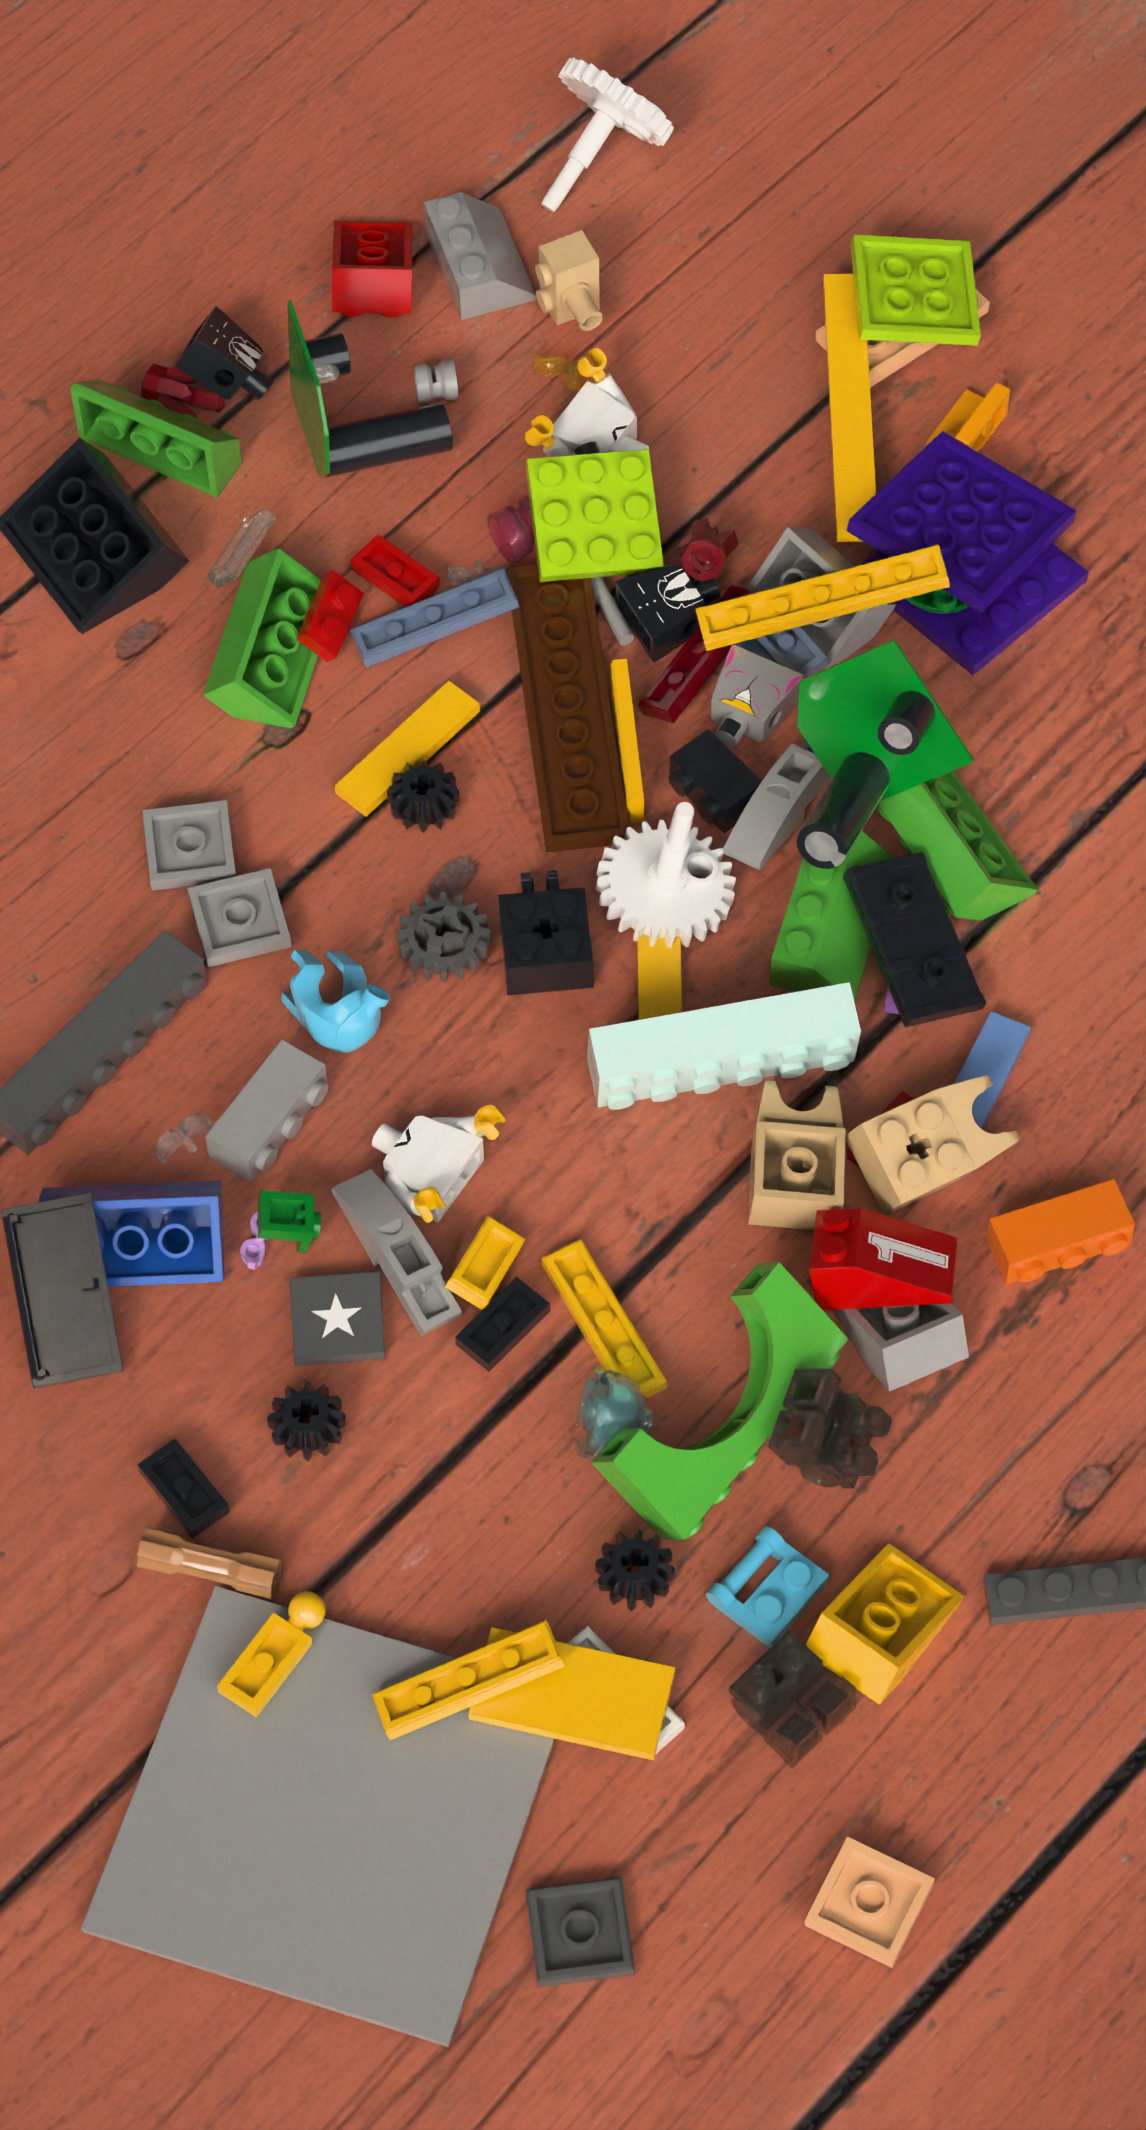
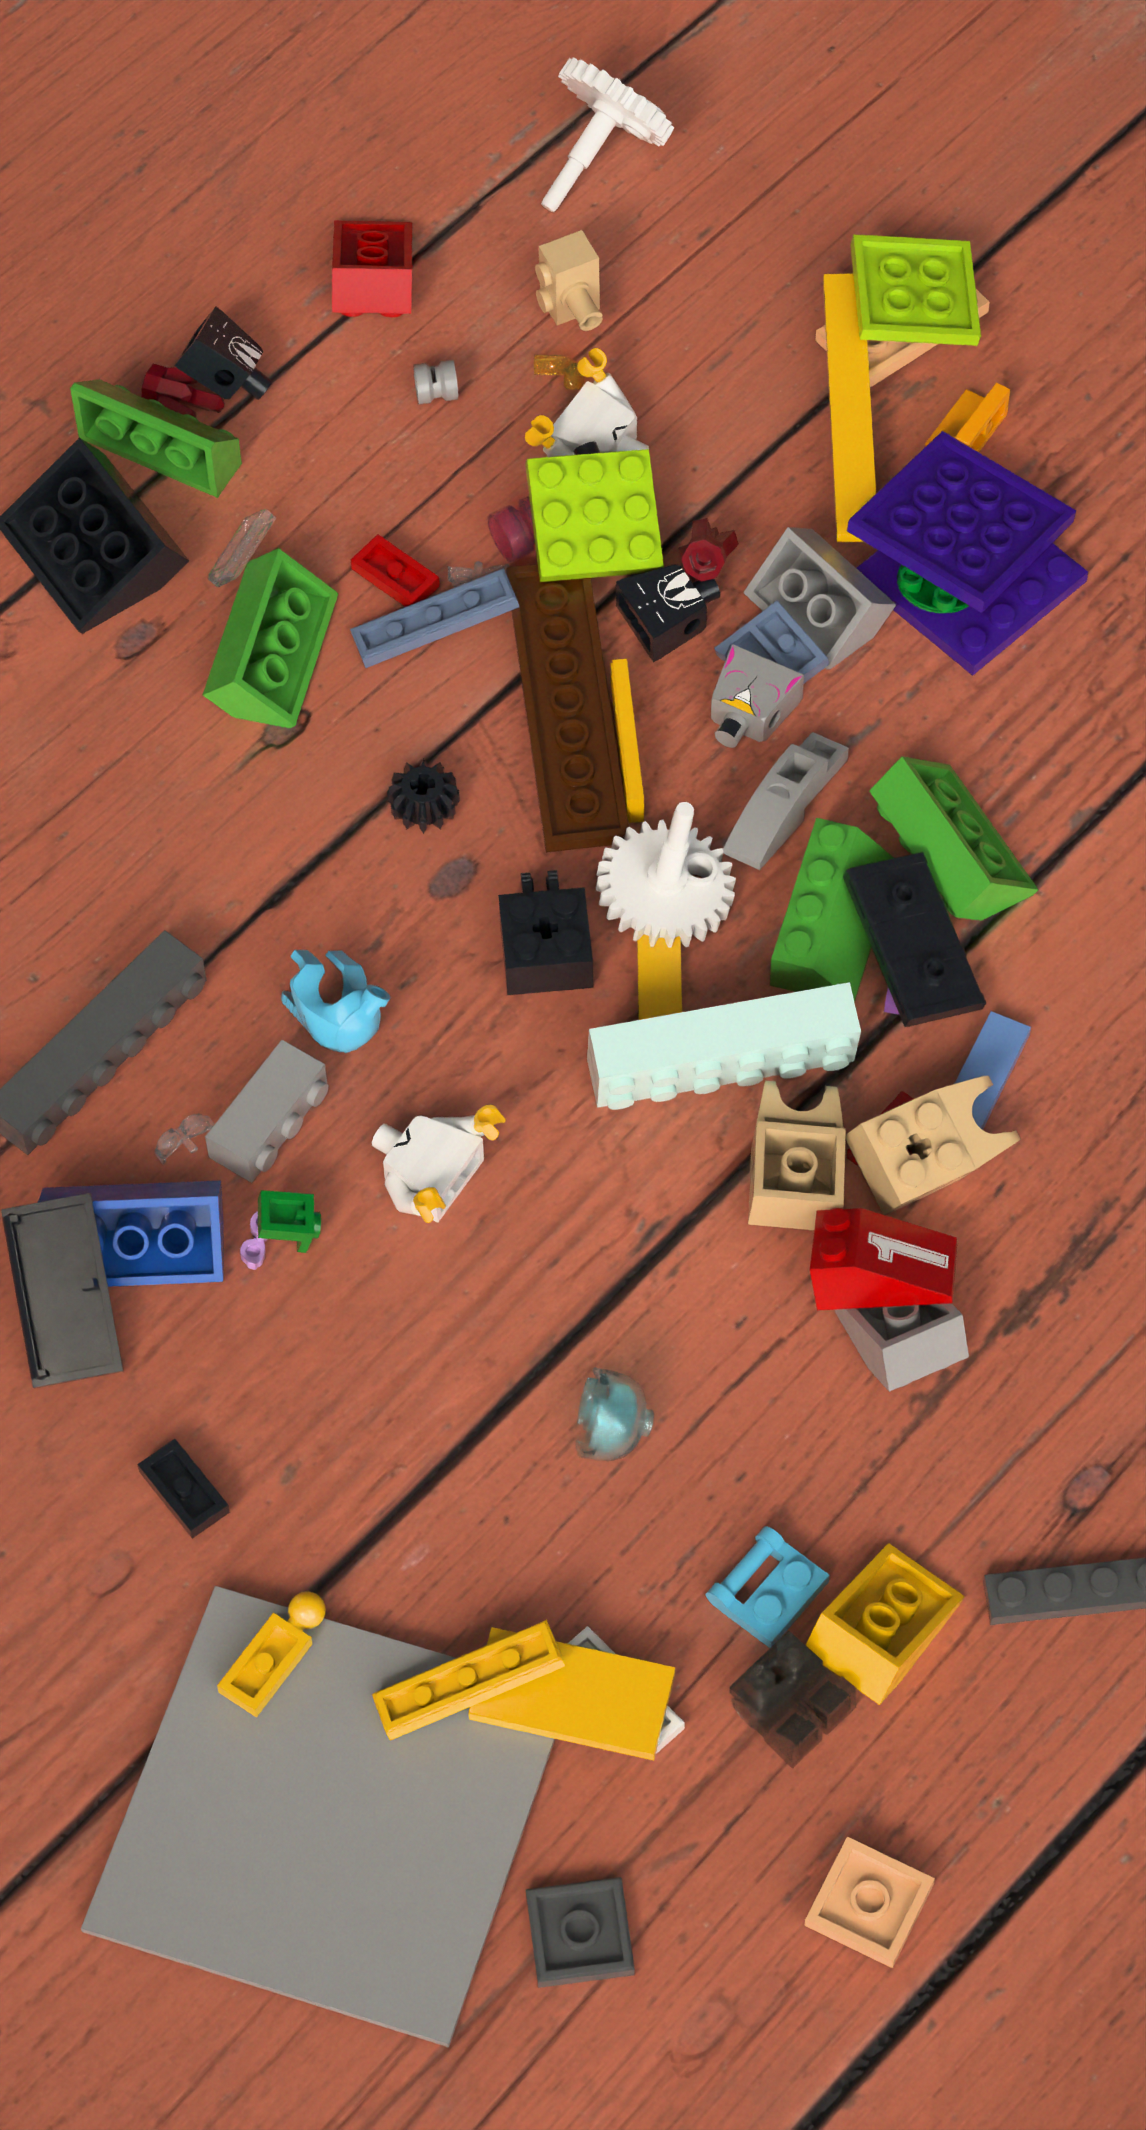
medium nougat axle [137,1527,282,1599] -> none
light grey plate [142,800,236,891] -> none
light grey plate [187,868,292,967] -> none
black gear [267,1380,346,1461] -> none
black piece [287,300,453,477] -> none
dark grey tile [290,1272,385,1366] -> none
red plate [296,570,364,662] -> none
light grey slope [331,1169,462,1337] -> none
yellow tile [335,681,480,817] -> none
dark grey gear [397,892,491,982] -> none
light grey slope [424,192,536,320] -> none
yellow tile [445,1216,526,1310] -> none
black plate [455,1276,550,1372] -> none
yellow tile [541,1239,667,1408] -> none
light grey bar [591,577,634,646] -> none
bright green arch [591,1262,848,1540] -> none
black gear [595,1528,675,1611] -> none
dark red tile [638,585,757,723] -> none
black brick [669,729,762,834] -> none
yellow tile [696,544,950,651] -> none
clear smoke hips [768,1369,892,1489] -> none
piece [797,638,974,869] -> none
orange brick [986,1179,1135,1284] -> none

